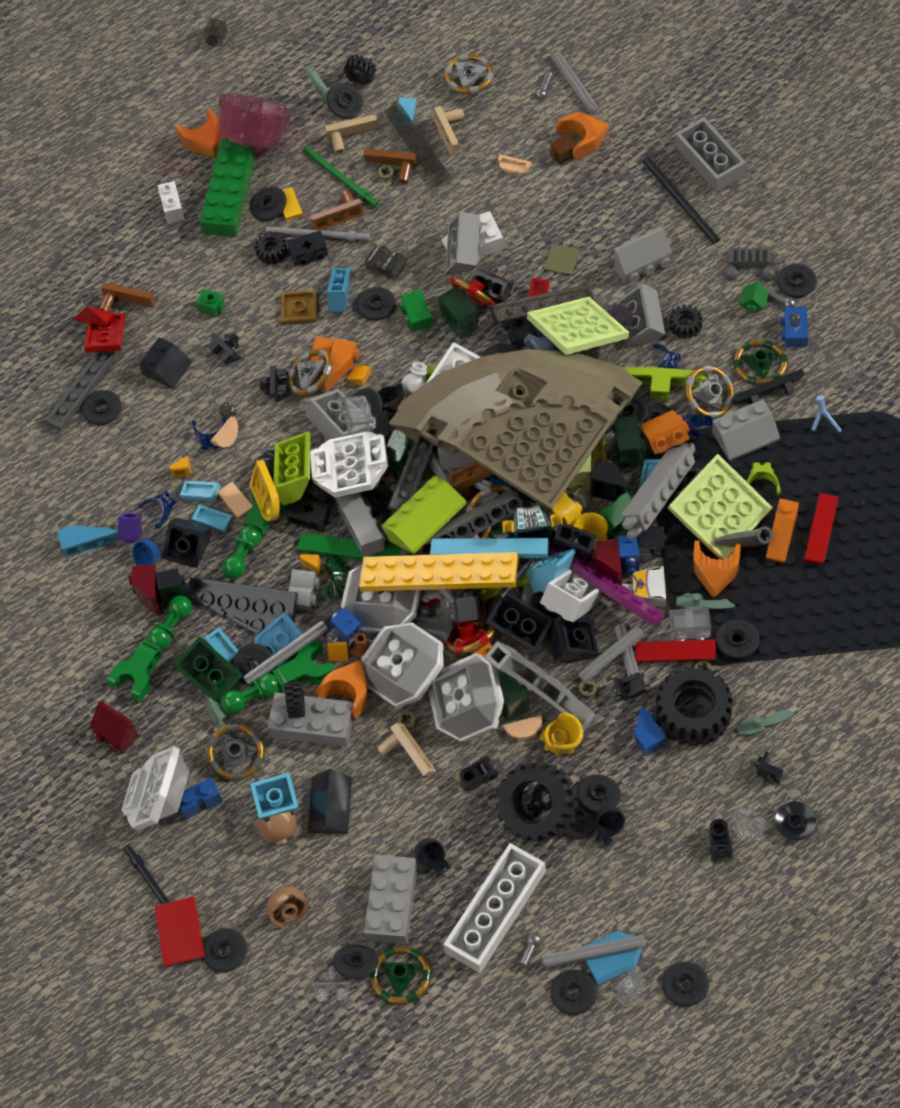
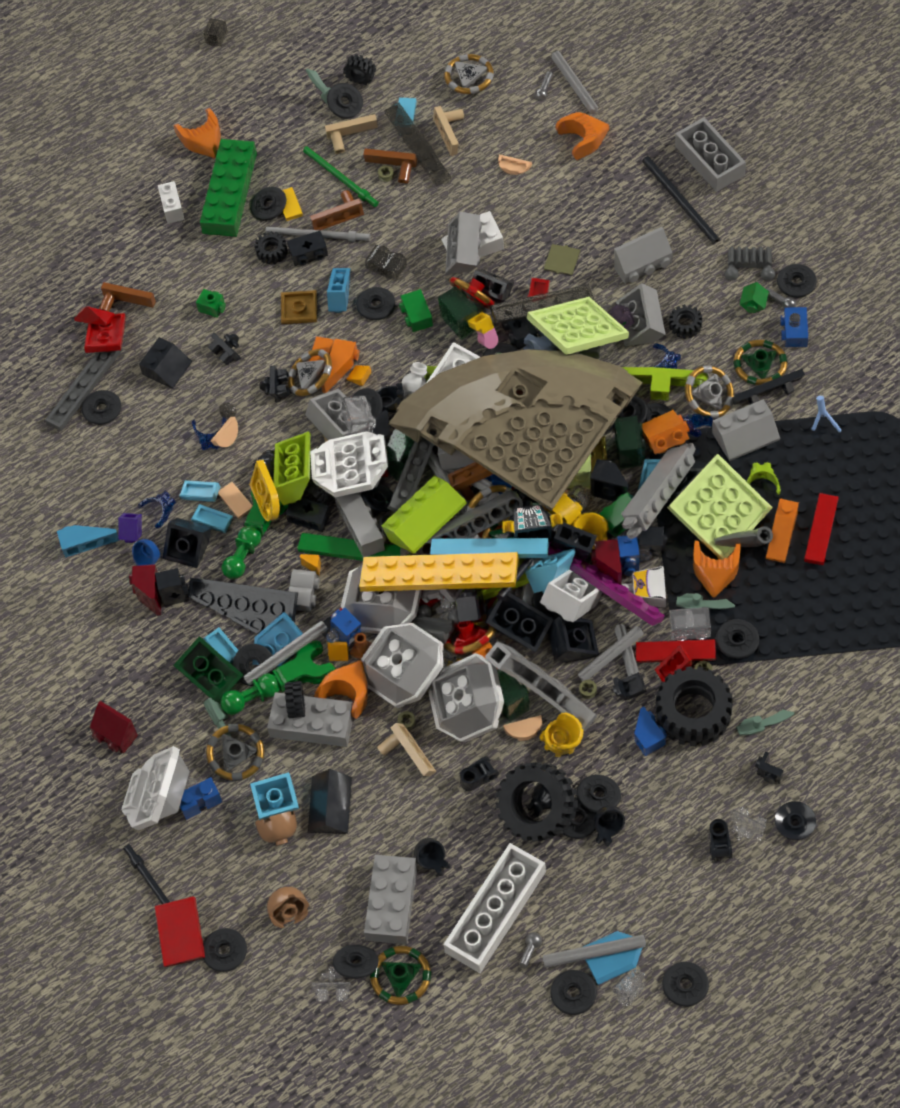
green piece [107,595,192,702] -> none
light orange slope [170,456,191,478] -> none
clear pink piece [218,93,292,148] -> none
dark green hair [321,554,350,601] -> none
reddish brown brick [549,134,577,164] -> none
none -> leg [467,312,498,349]
none -> red slope [654,645,692,682]

